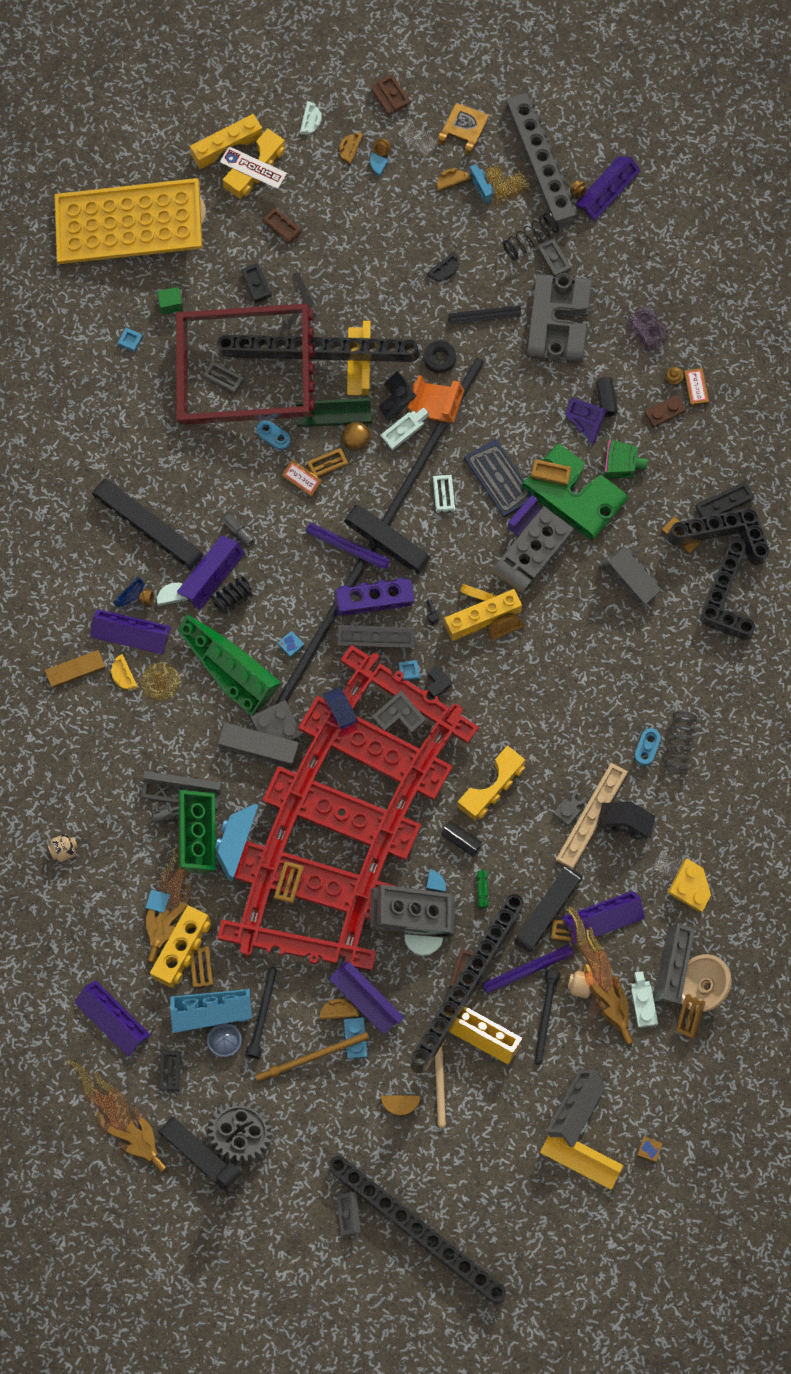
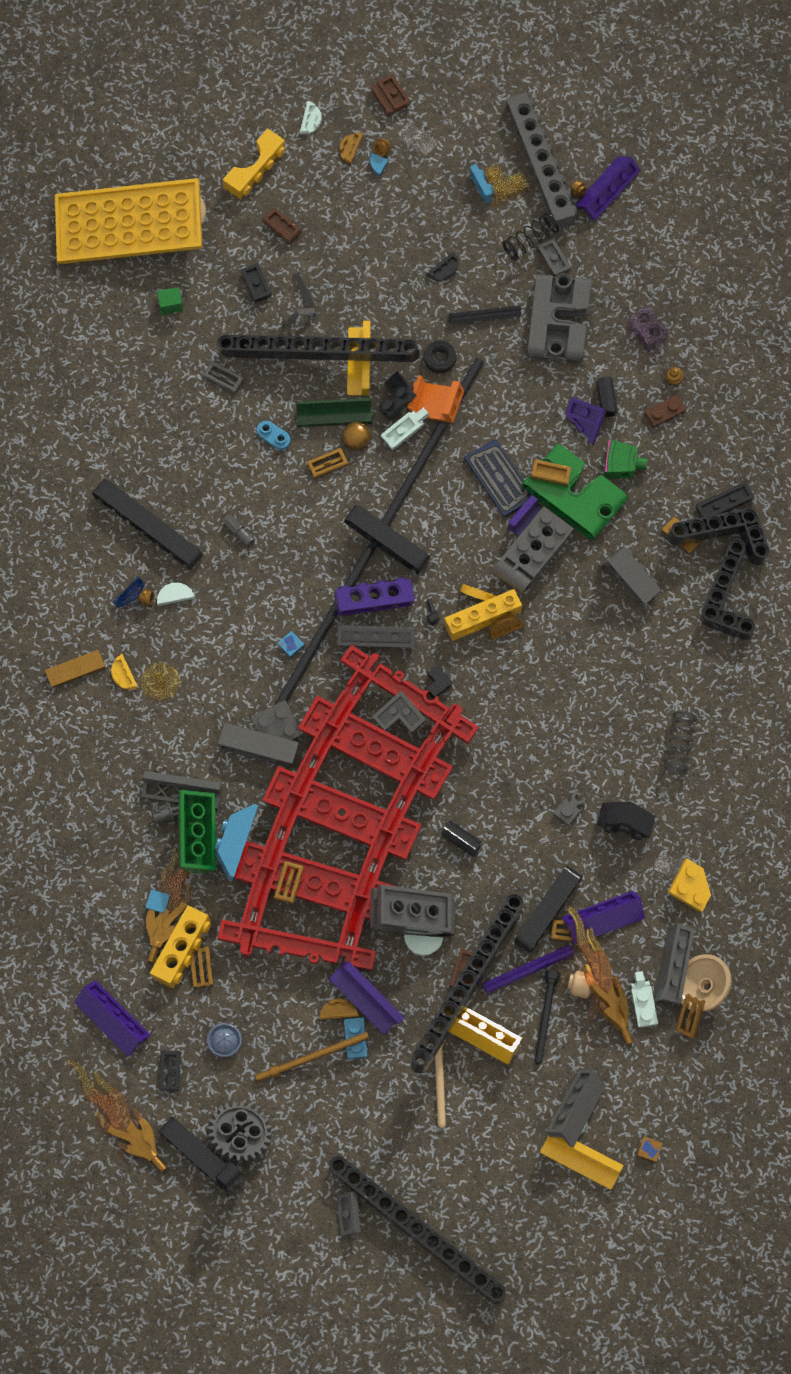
tan head [48,834,78,862] -> none
dark purple panel [90,609,171,654] -> none
dark azure tile [118,328,143,352] -> none
dark azure wedge [170,989,252,1033] -> none
dark red door [176,303,315,425] -> none
dark purple panel [177,535,245,610] -> none
green wedge [177,615,281,716] -> none
yellow arch [190,114,263,169] -> none
black piece [210,575,253,614] -> none
white sticker [220,147,287,189] -> none
black piece [245,967,277,1059] -> none
tile [282,460,323,496] -> none
dark purple axle [306,523,390,569] -> none
clear blue slope [323,687,358,729] -> none
pearl gold tile [381,1095,421,1117] -> none
dark azure tile [398,660,420,681] -> none
dark azure tile [426,869,446,893] -> none
light aqua tile [433,475,455,513] -> none
pearl gold tile [436,168,471,192] -> none
pearl gold flag [438,103,489,156] -> none
yellow arch [457,745,525,821] -> none
green axle [477,870,489,909] -> none
tan tile [556,763,628,869] -> none
dark azure plate [635,728,661,766] -> none
tile [684,368,709,407] -> none

